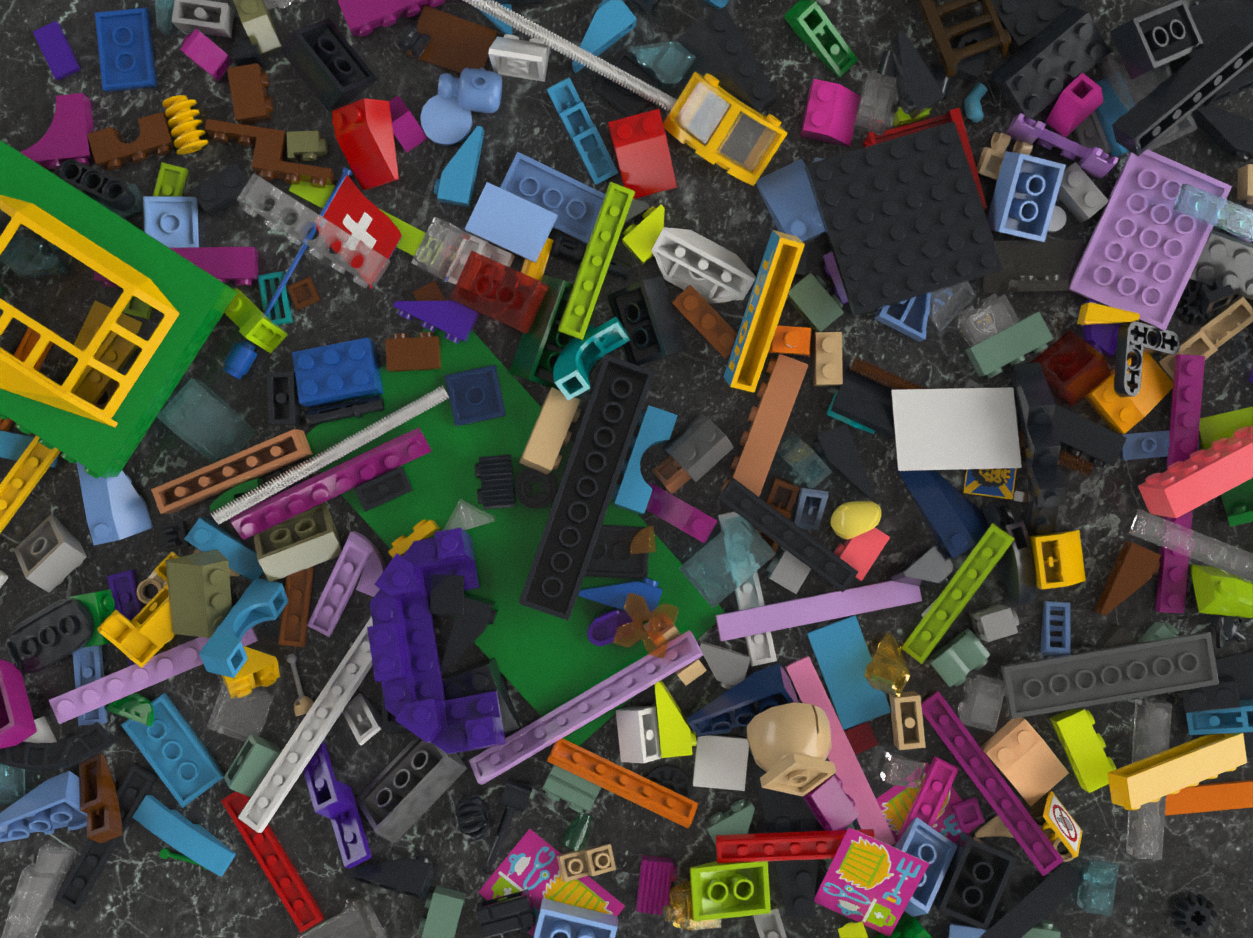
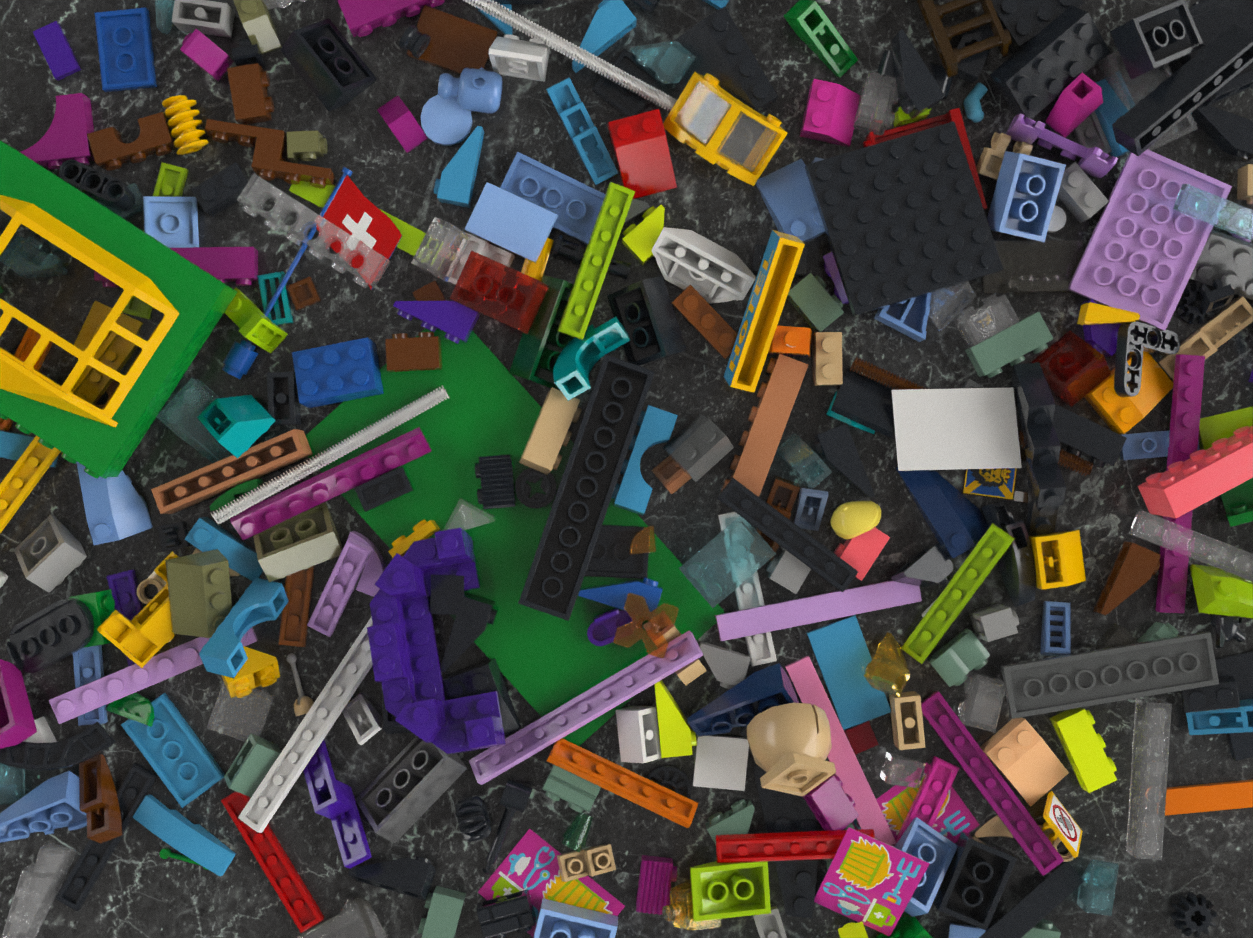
black pin [305,394,385,427] -> none
red slope [332,98,399,190] -> none
dark blue tile [445,365,507,427] -> none
magenta slope [646,482,717,543] -> none
magenta tile [951,797,985,831] -> none
yellow brick [1108,733,1247,810] -> none
none -> teal slope [197,395,276,458]

